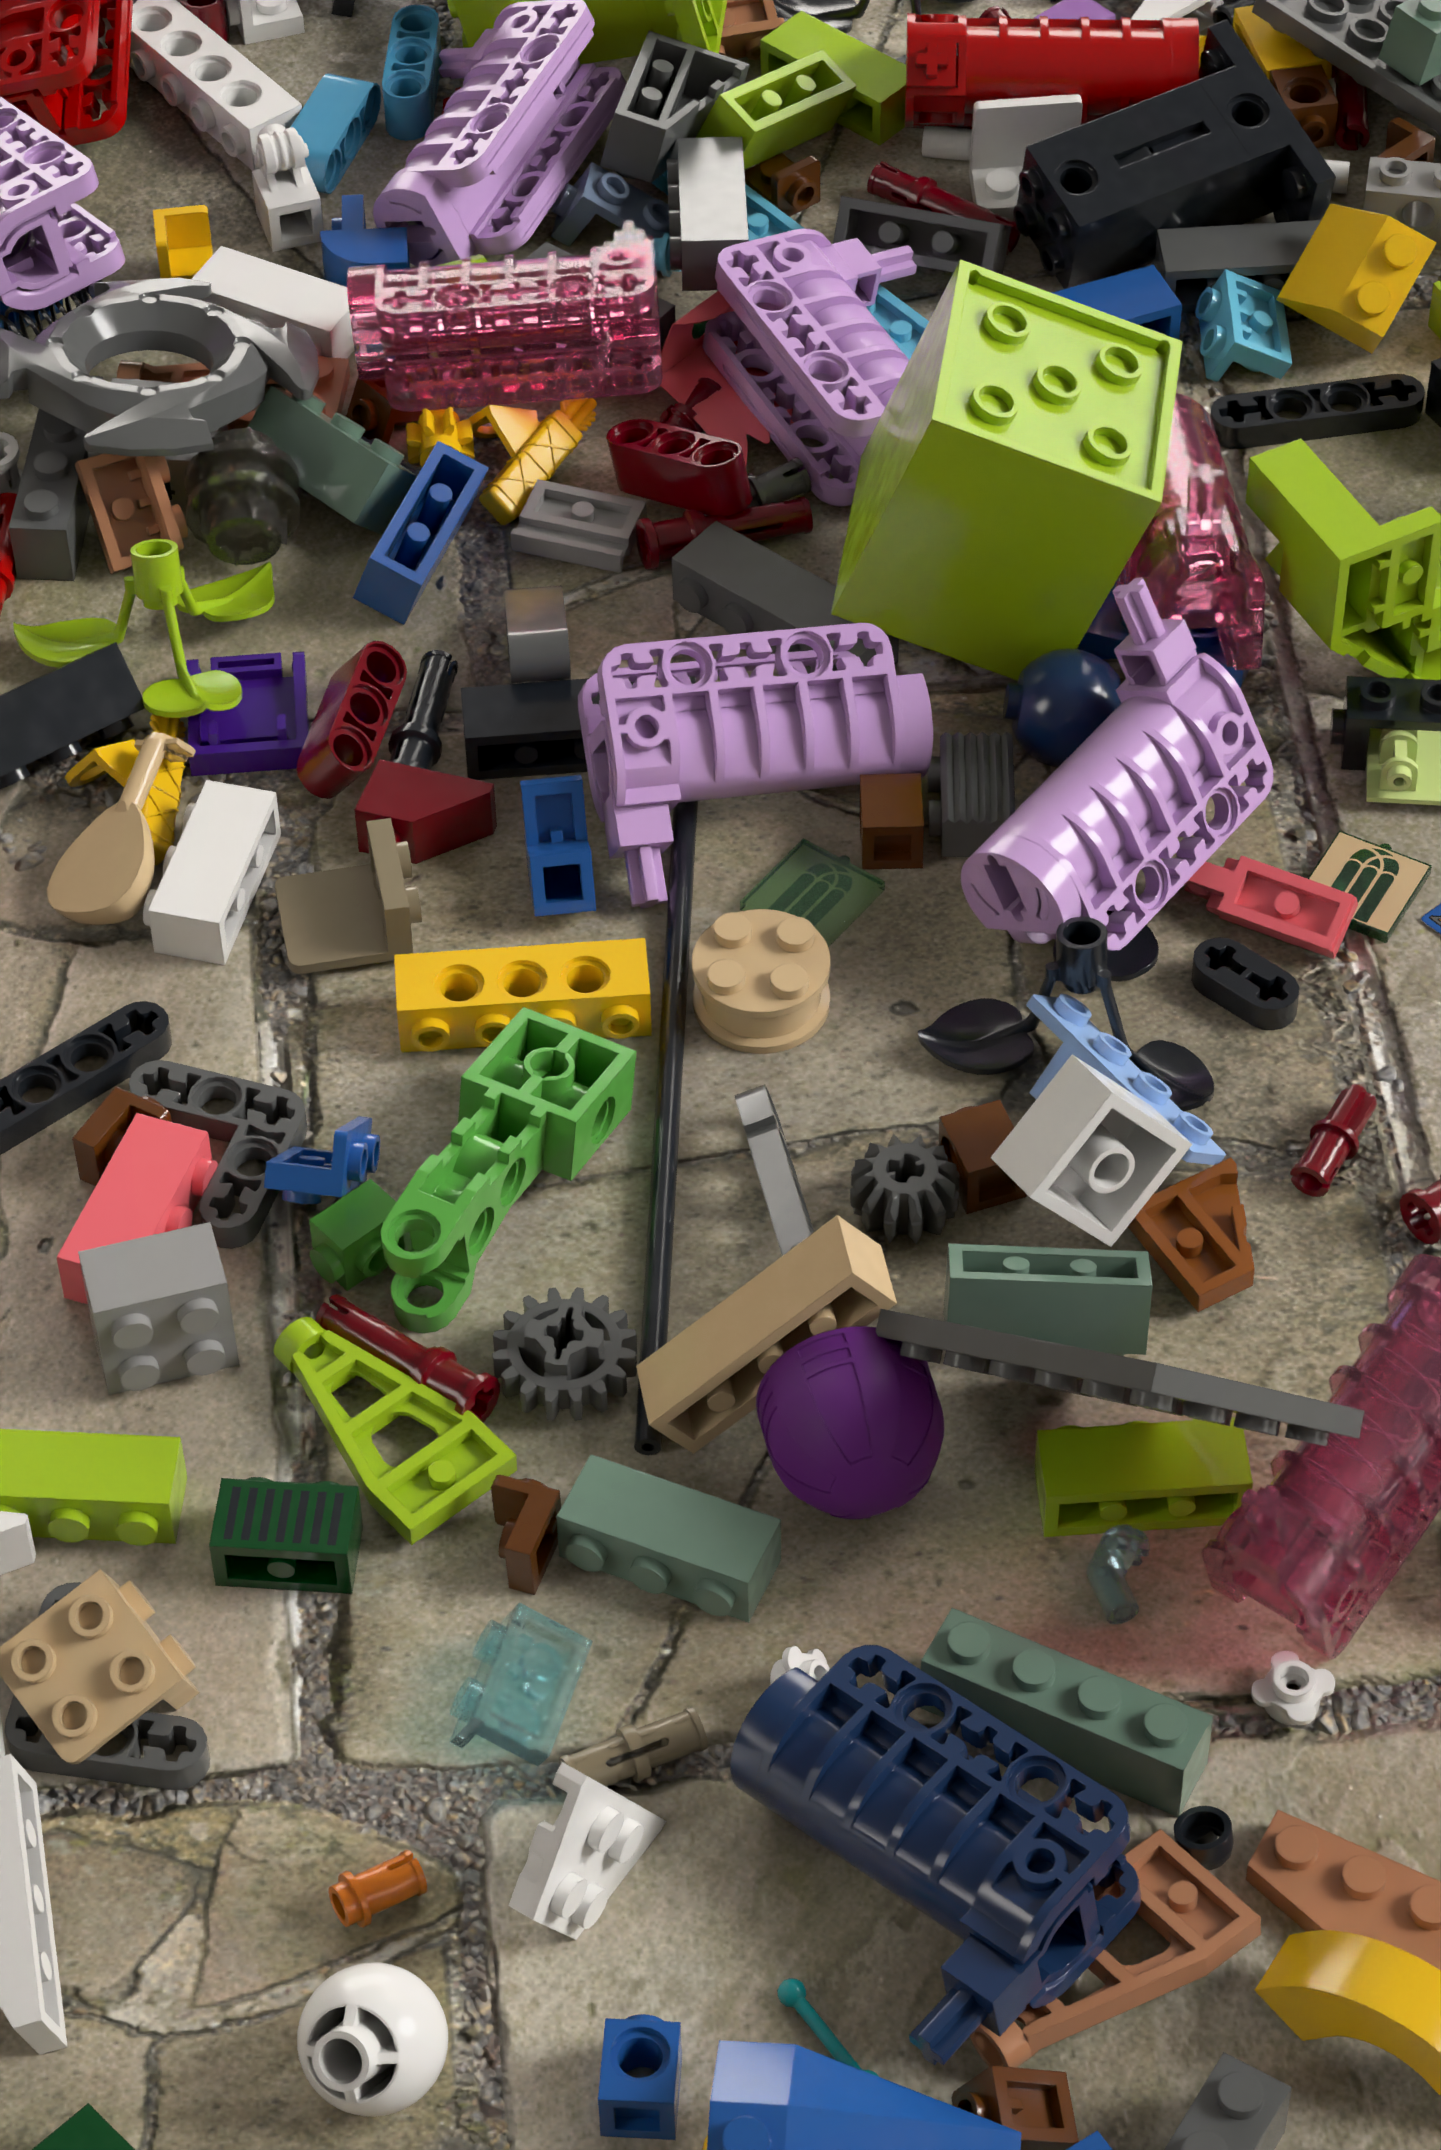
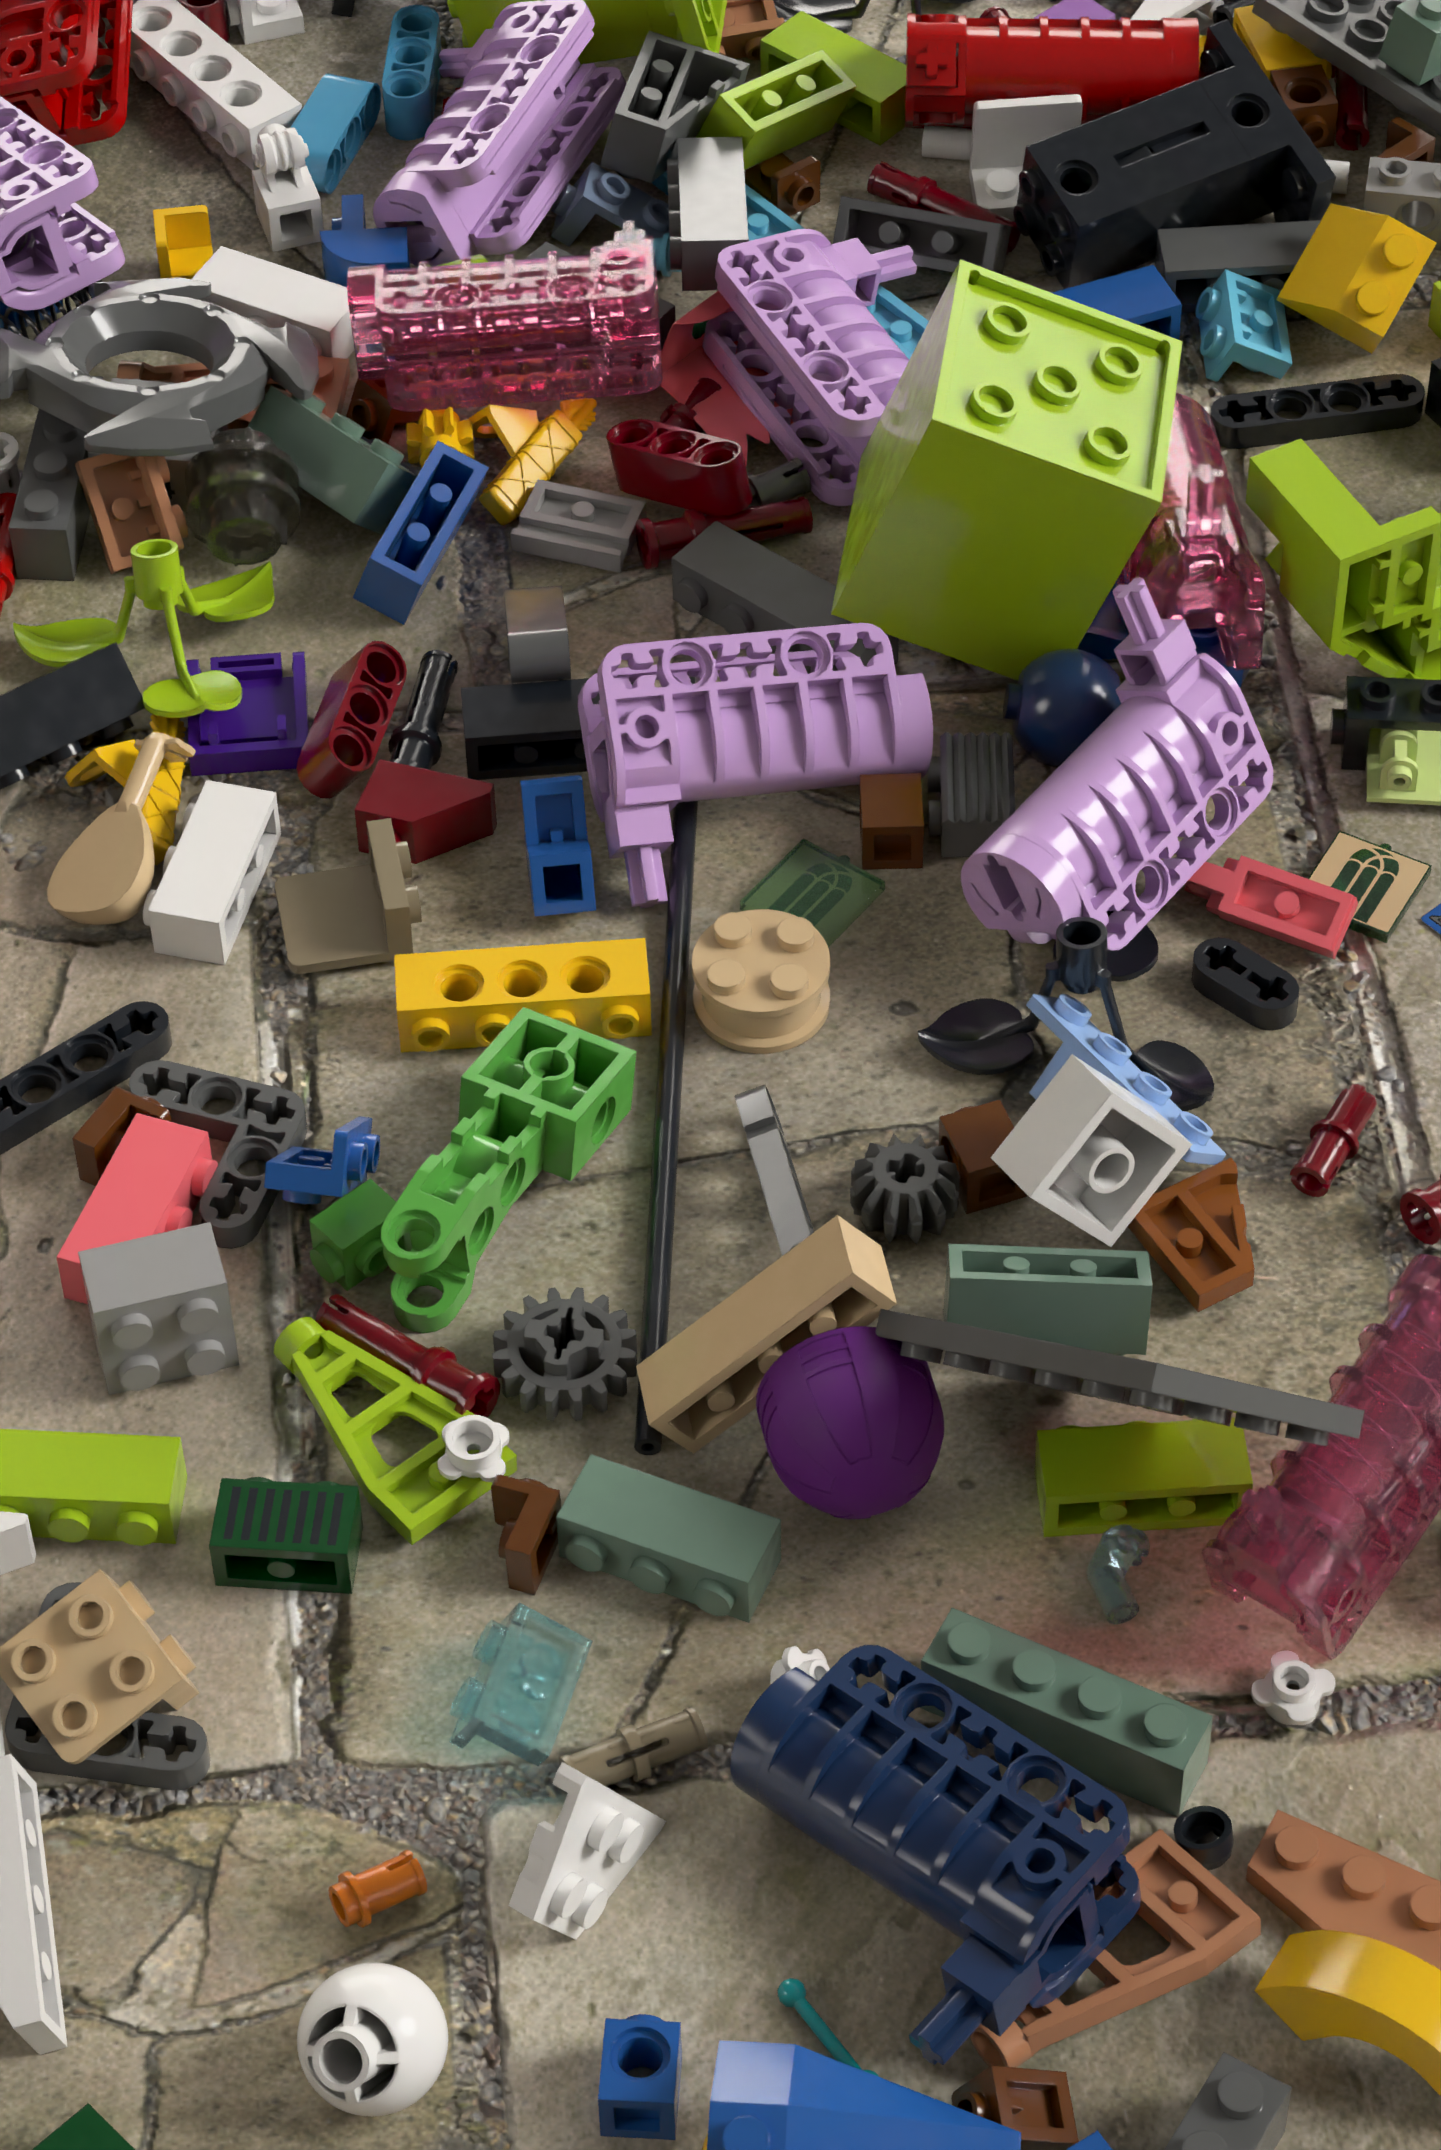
none -> white plate [438,1415,510,1482]

